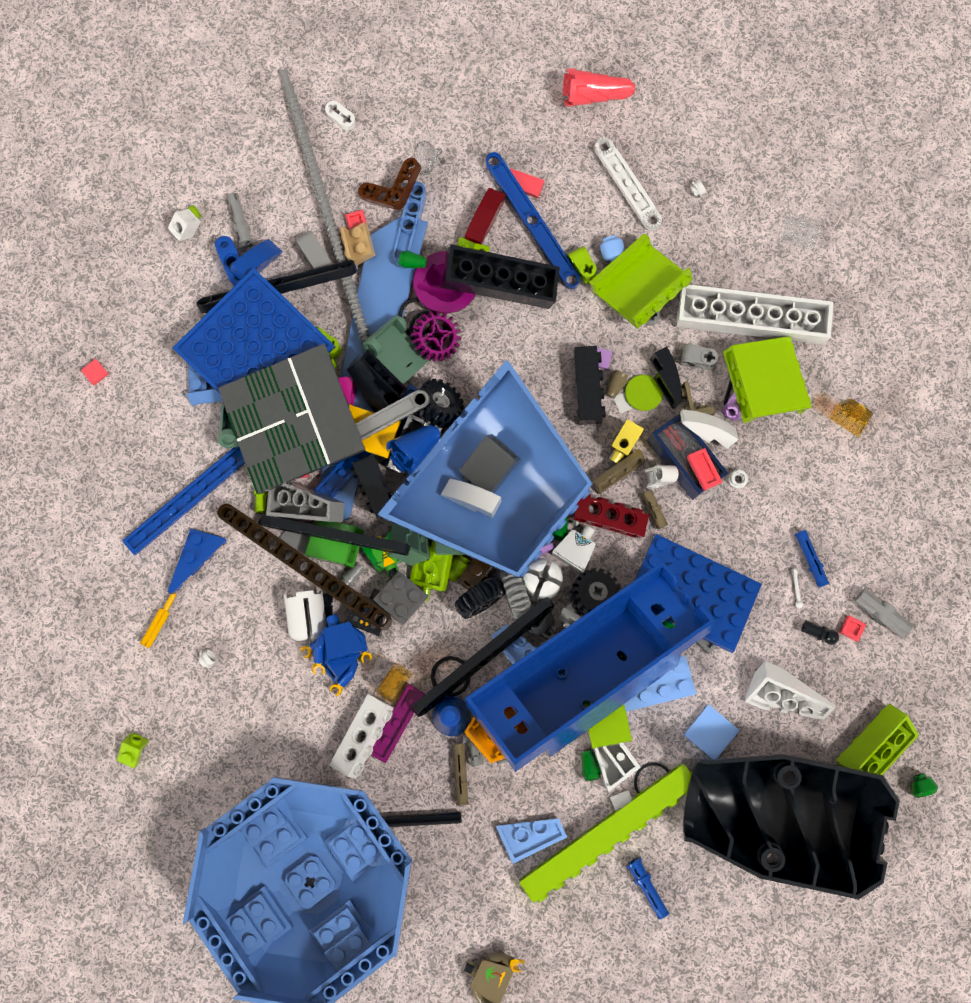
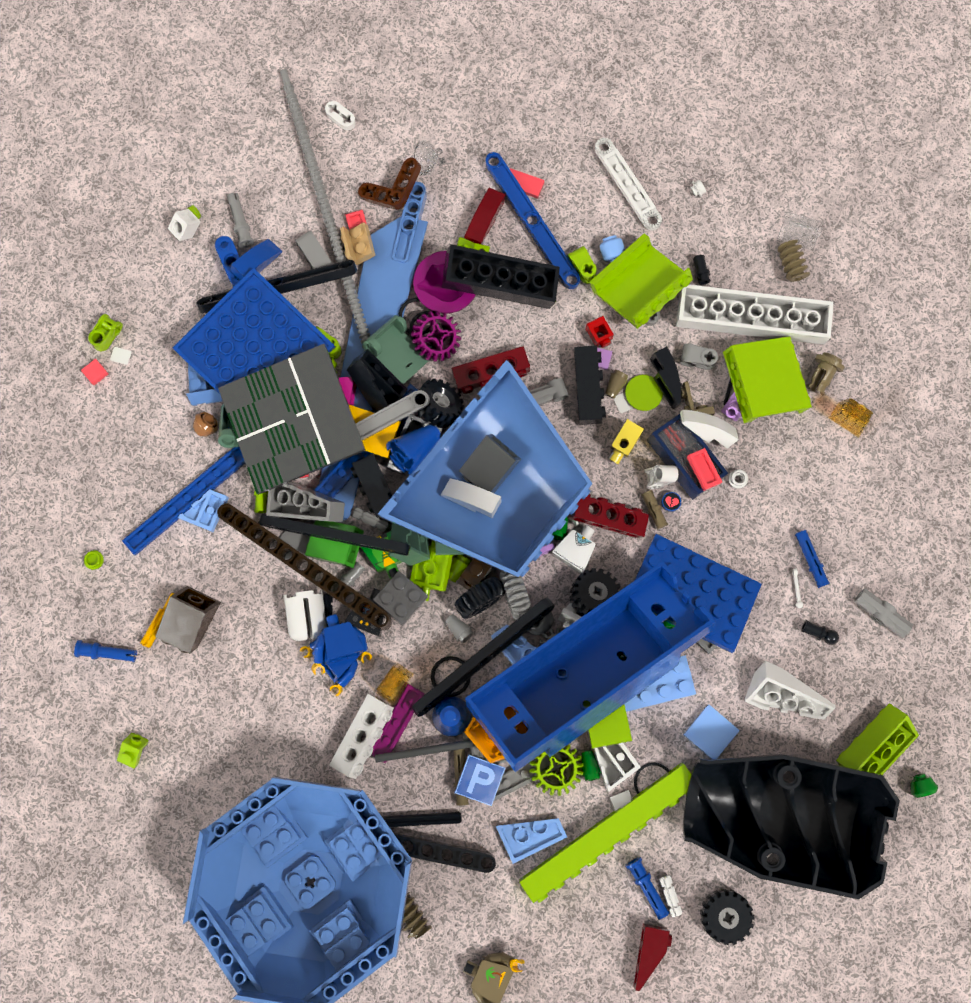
blue wing [167,529,227,594] -> none
white plate [198,649,217,668] -> none
green cone [399,250,427,269] -> none
white cylinder [523,558,563,603] -> none
coral cone [563,68,635,107] -> none
dark tan tile [593,449,645,494] -> none
coral tile [839,615,866,642] -> none
none -> blue pin [74,640,137,662]
none -> lime plate [84,550,104,570]
none -> lime piece [88,314,123,352]
none -> white sticker [110,347,132,365]
none -> slope [155,586,221,654]
none -> light blue wing [178,490,229,532]
none -> medium nougat cone [193,412,218,437]
none -> light grey axle [352,507,389,532]
none -> dark grey piece [375,740,474,763]
none -> black beam [394,833,496,873]
none -> dark tan piece [403,892,432,939]
none -> light grey cone [445,614,473,643]
none -> dark red brick [451,346,530,394]
none -> piece [454,754,505,806]
none -> light grey tile [494,752,562,801]
none -> lime gear [529,744,583,796]
none -> light grey piece [530,378,569,405]
none -> red brick [585,316,614,348]
none -> dark red slope [633,923,672,991]
none -> white axle [659,875,682,917]
none -> tile [661,492,681,512]
none -> black pin [693,255,711,285]
none -> black wheel [700,889,755,945]
none -> dark tan piece [778,240,810,282]
none -> dark tan piece [807,352,845,395]

